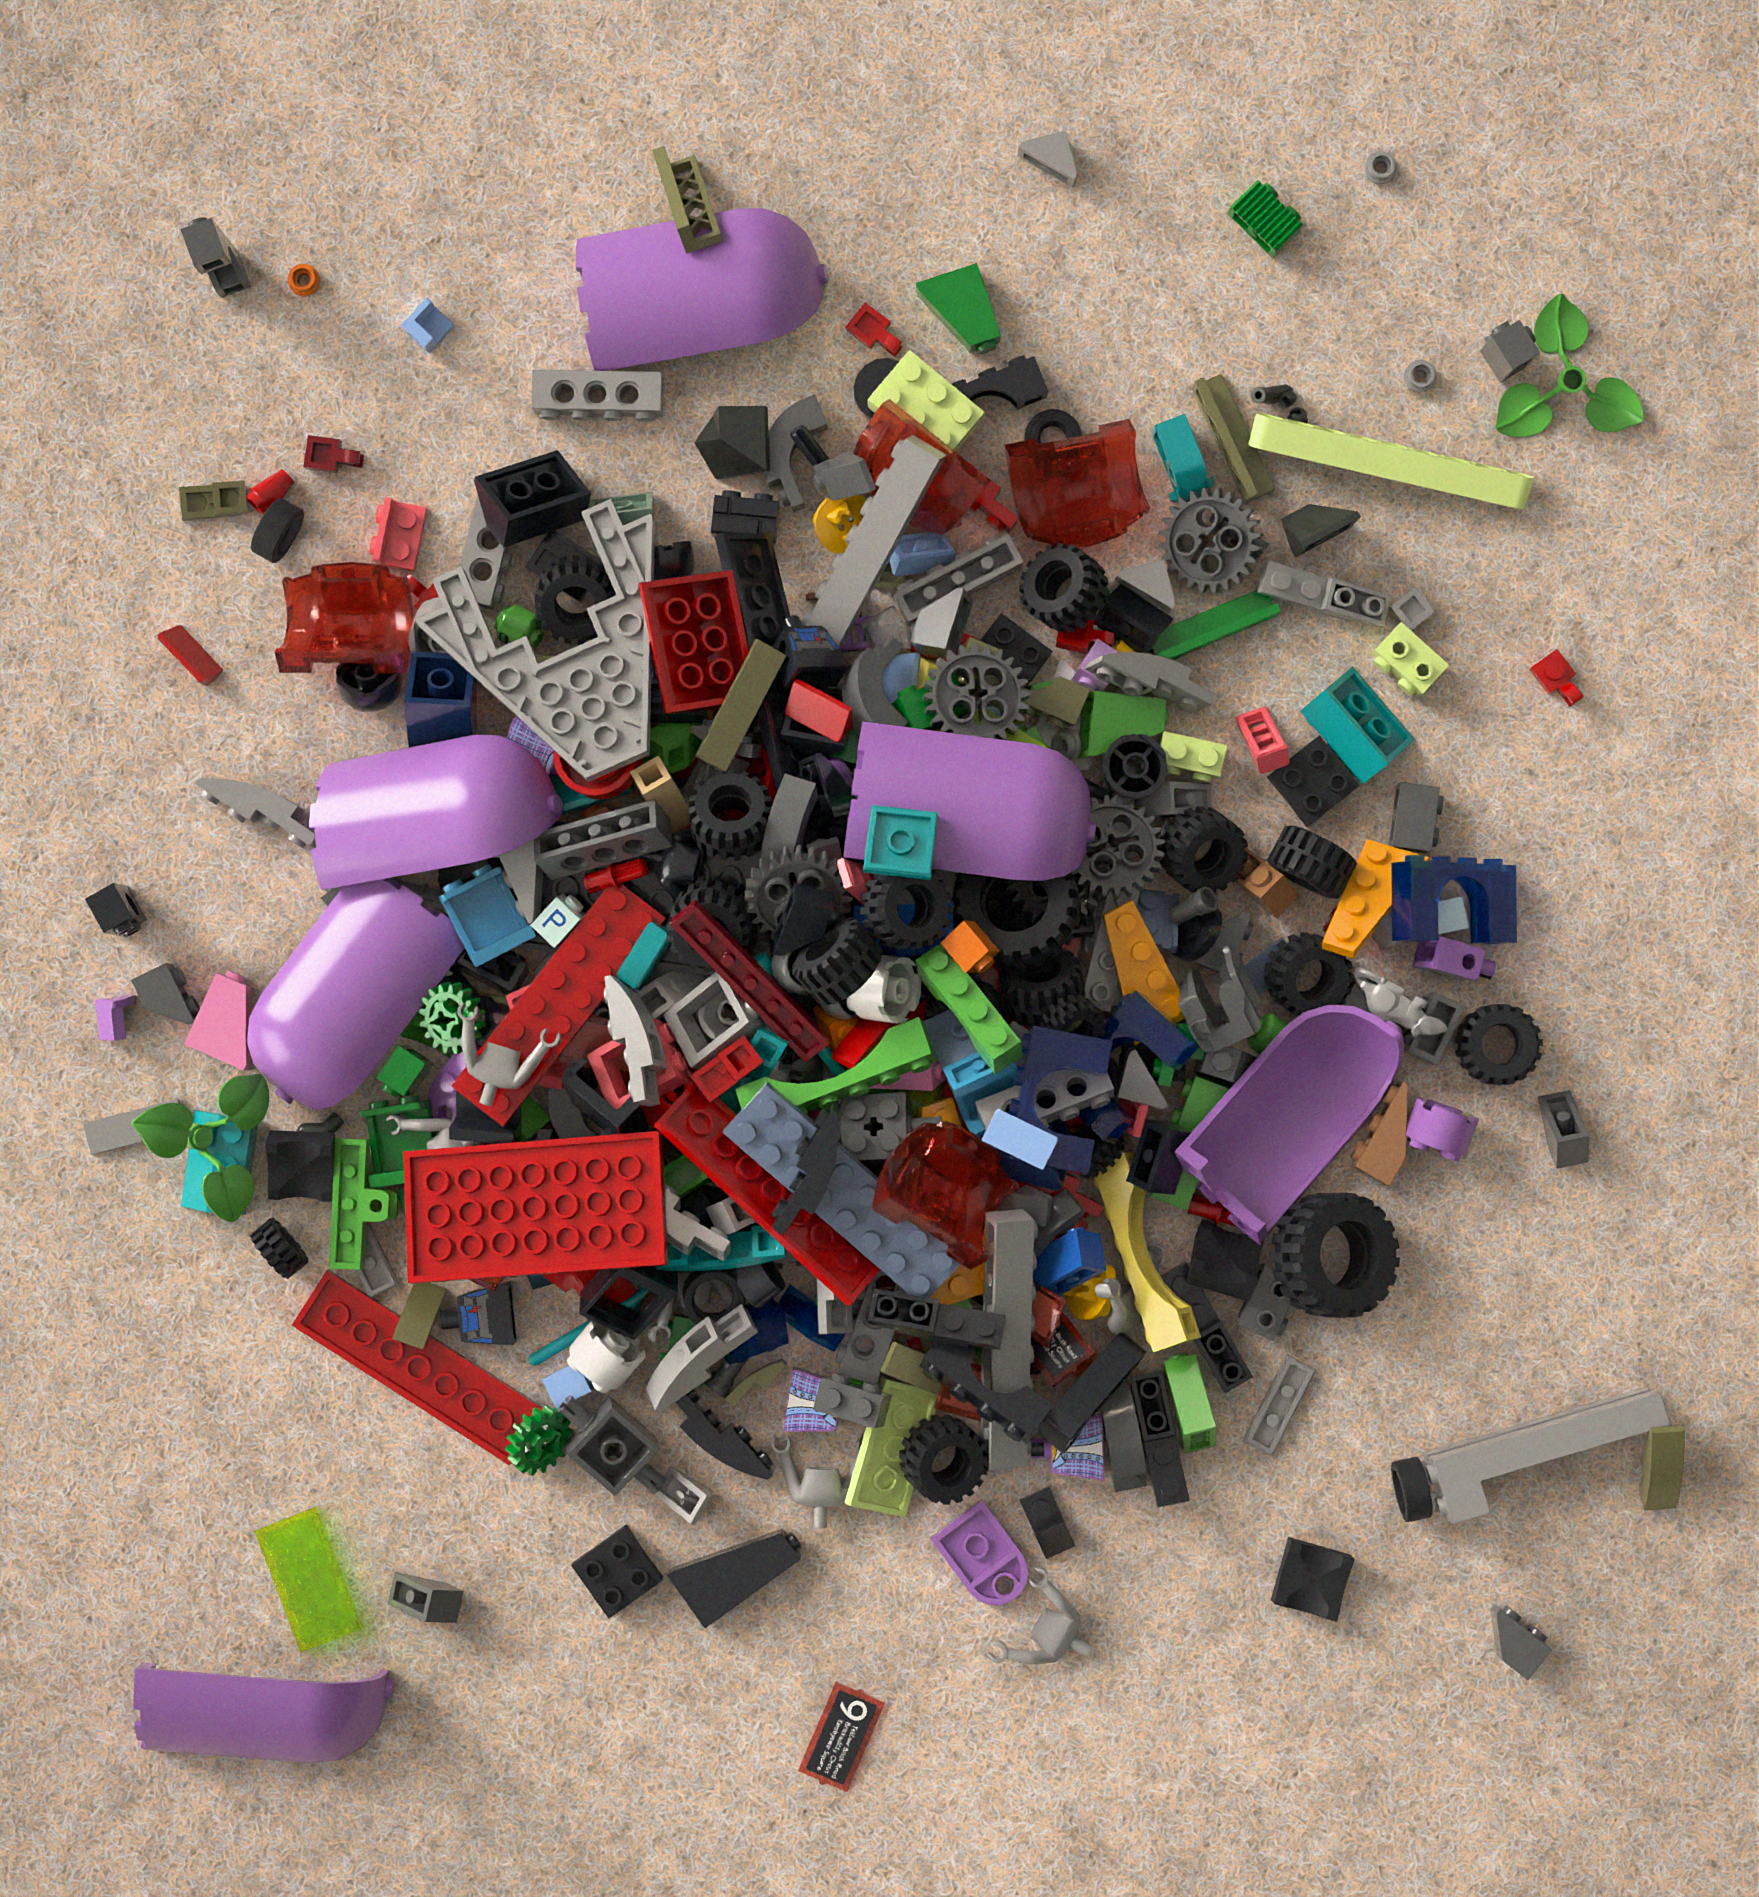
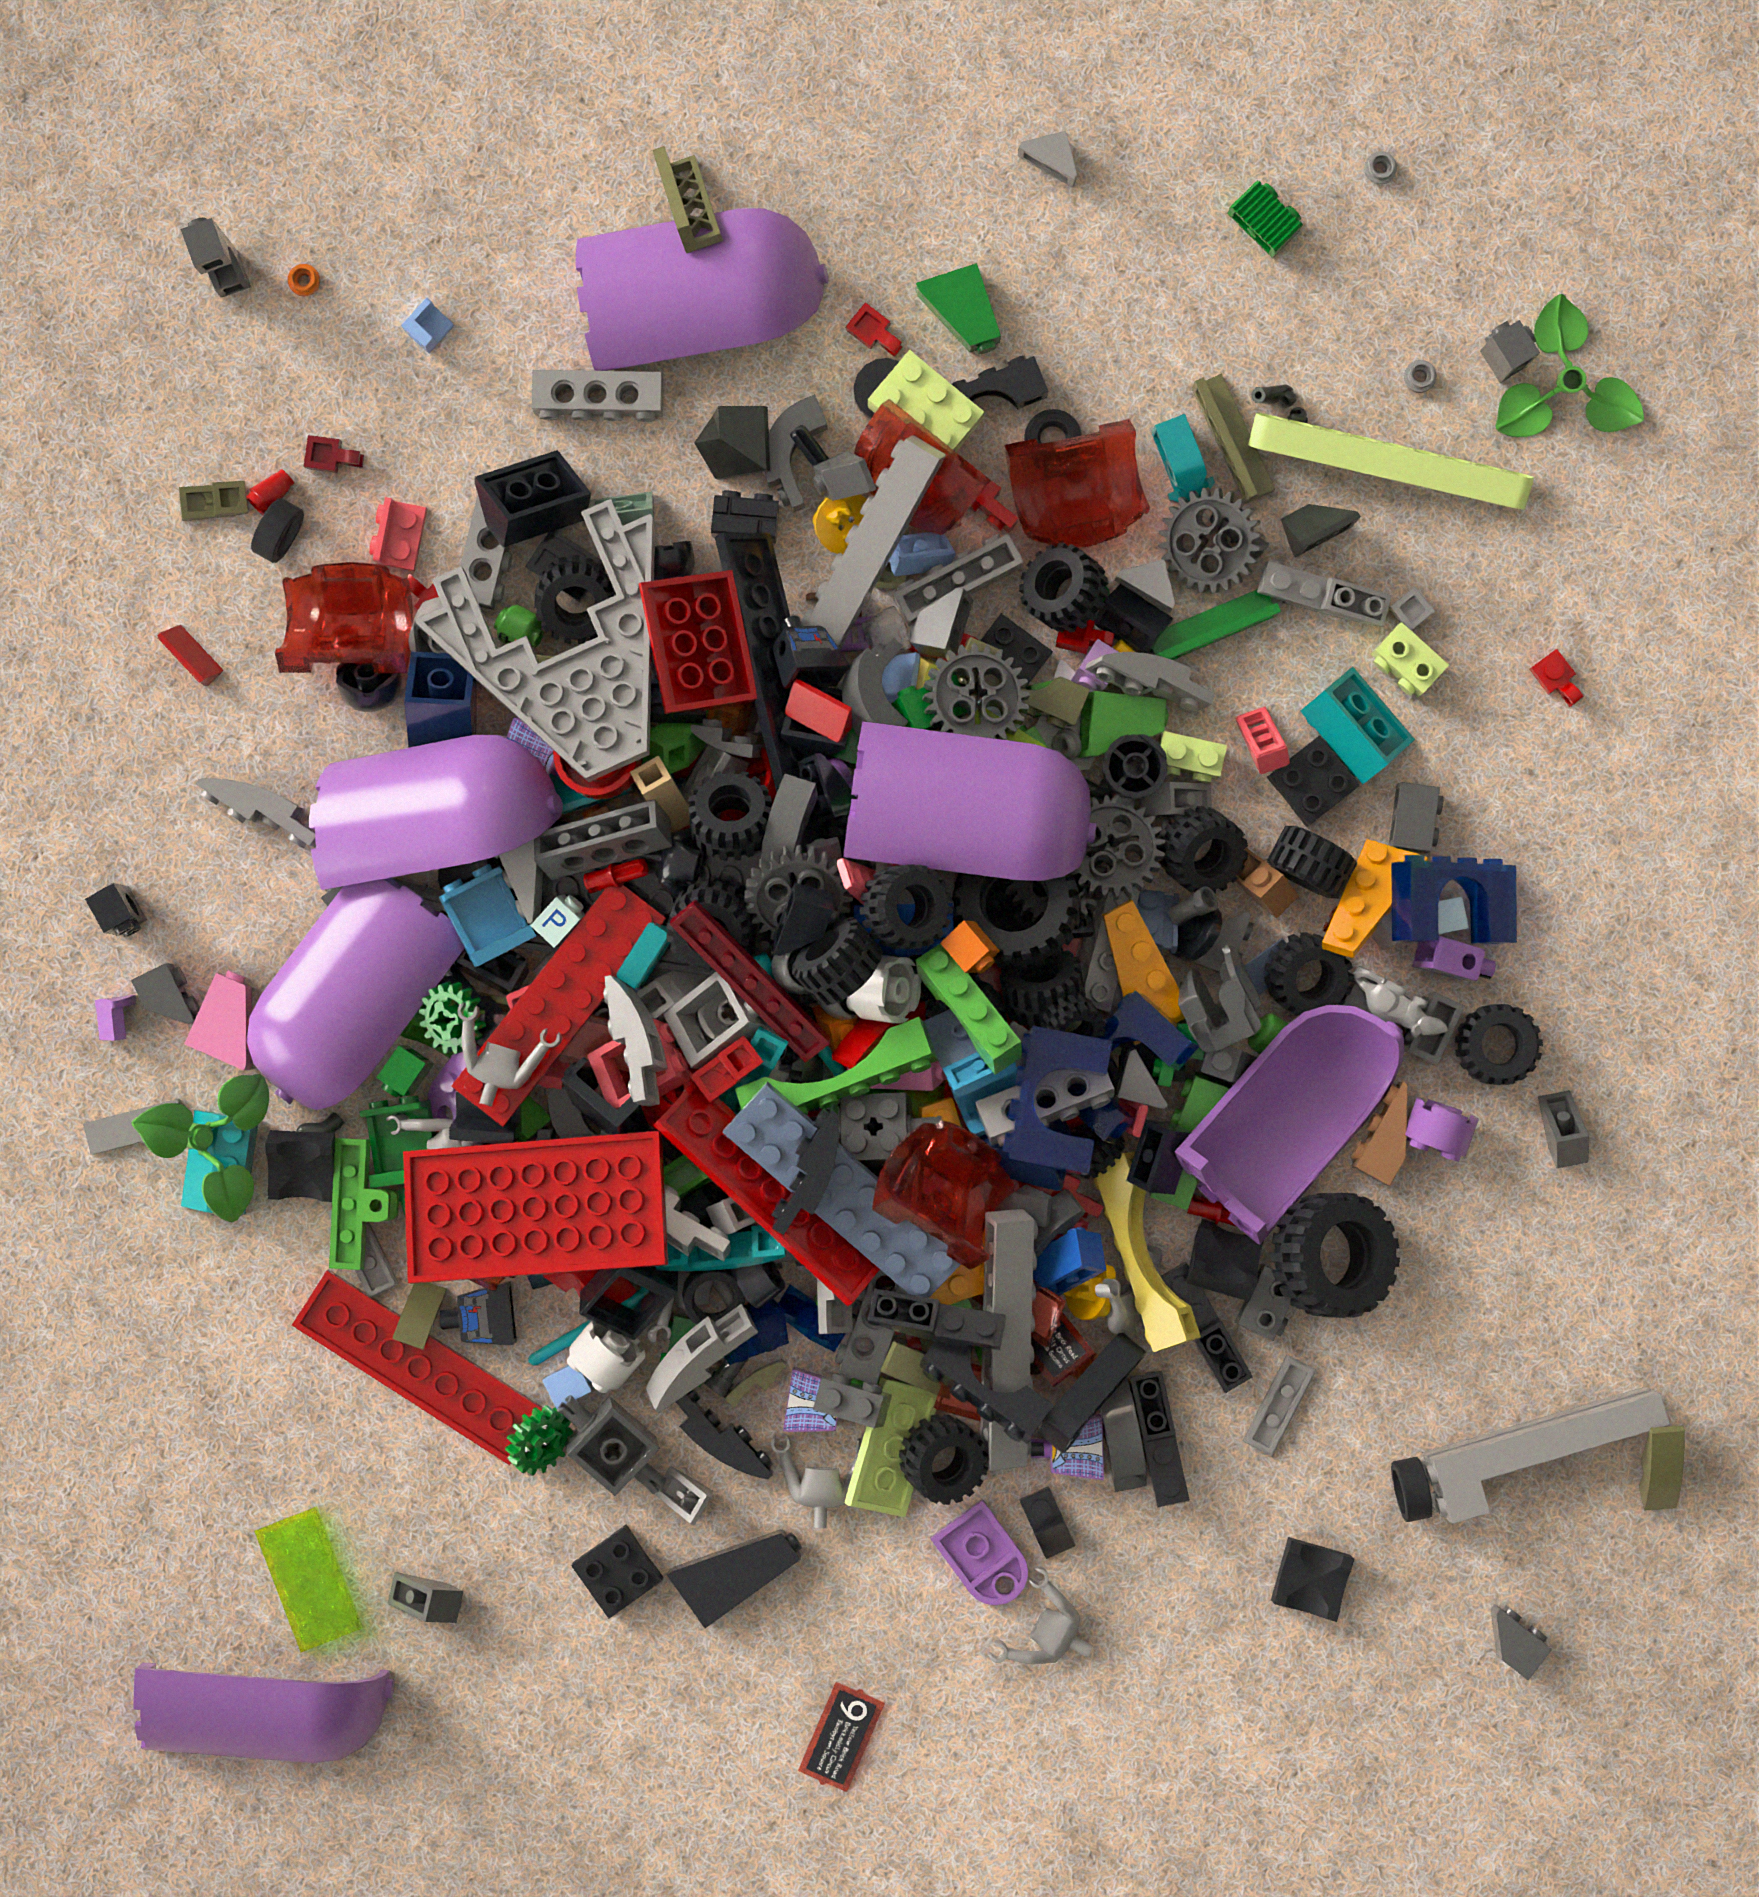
black tyre [250,1218,308,1279] -> none
olive tile [695,639,786,772] -> none
teal tile [863,805,938,880] -> none
light blue slope [981,1109,1059,1170] -> none
bright green slope [1164,1353,1216,1454] -> none

